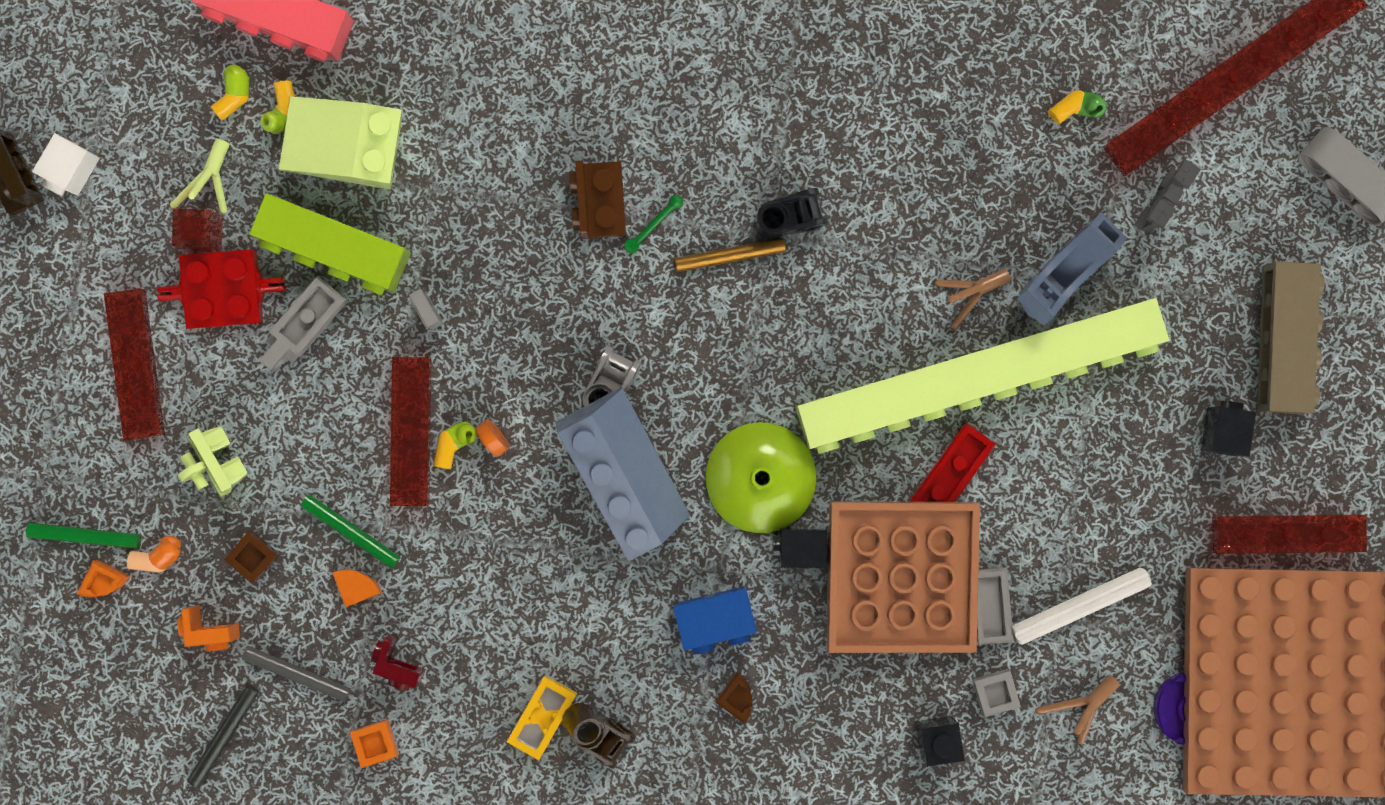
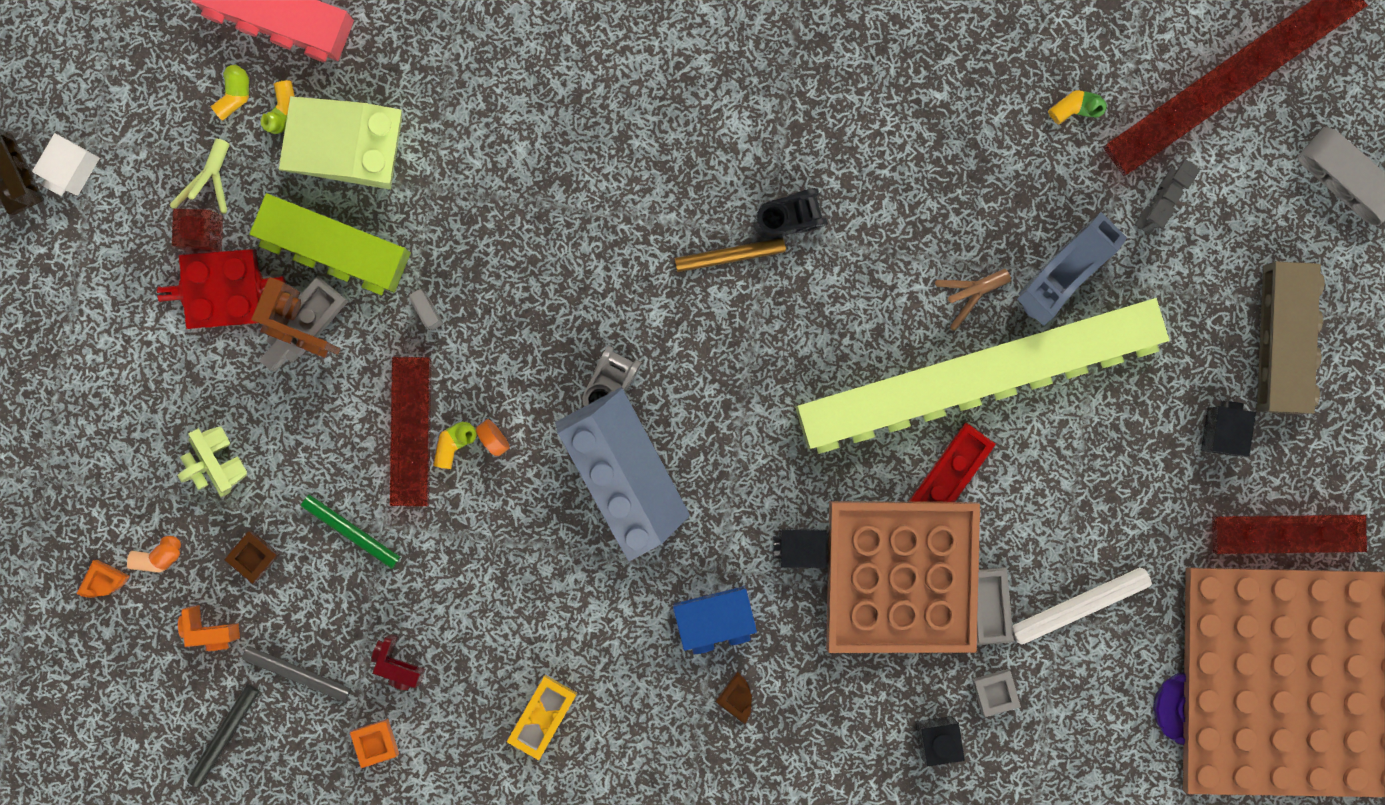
green bar [26,523,142,549] -> none
clear red plate [104,288,165,441] -> none
orange tile [332,569,383,607] -> none
dark brown piece [562,703,636,769] -> none
reddish brown bracket [569,160,626,239] -> none
green hinge [624,195,683,254] -> none
lime dish [706,422,816,533] -> none
medium nougat plant [1035,675,1120,744] -> none
none -> dark orange bracket [251,277,341,358]

